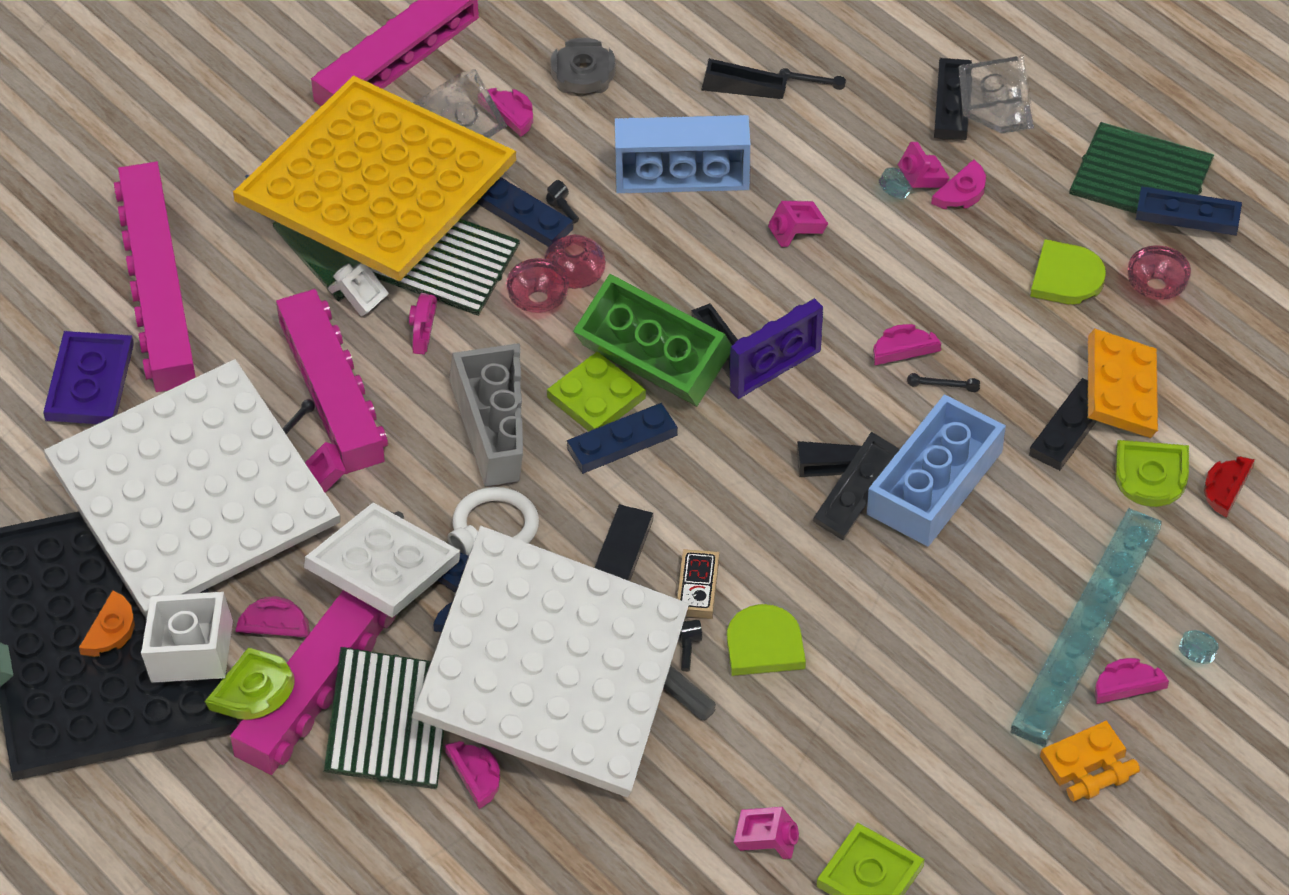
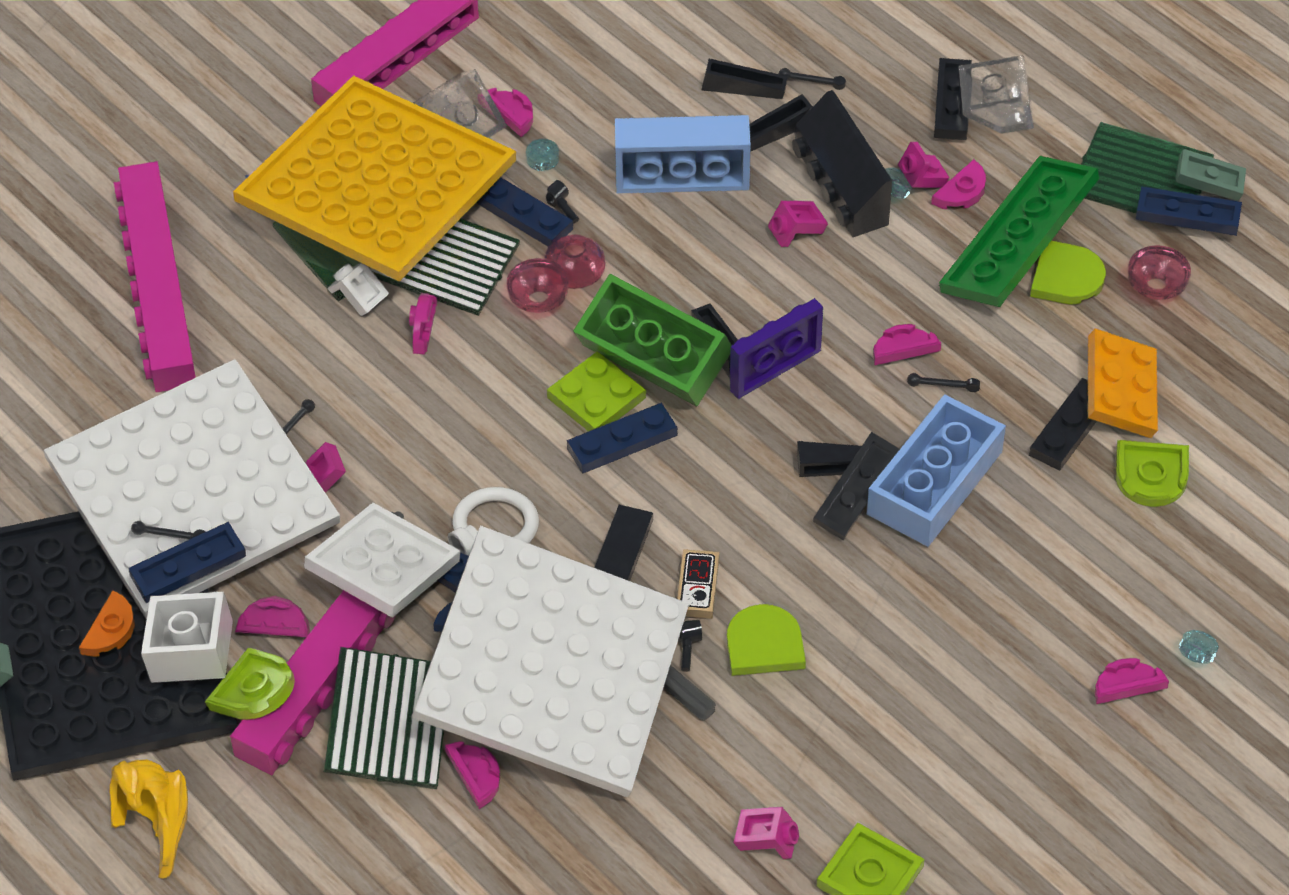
dark purple plate [43,331,134,424] -> none
dark pink brick [276,289,388,474] -> none
light grey wedge [449,343,523,487] -> none
flat silver plate [551,38,615,93] -> none
clear light blue plate [1010,508,1162,747] -> none
light orange plate [1040,720,1140,802] -> none
red plate [1204,456,1255,518] -> none
none -> yellow hair [110,759,188,879]
none -> dark blue plate [128,521,246,603]
none -> black hinge [131,521,206,539]
none -> clear light blue tile [526,139,559,171]
none -> black piece [749,94,813,152]
none -> black slope [792,90,892,237]
none -> green plate [939,156,1100,307]
none -> sand green plate [1175,149,1246,201]

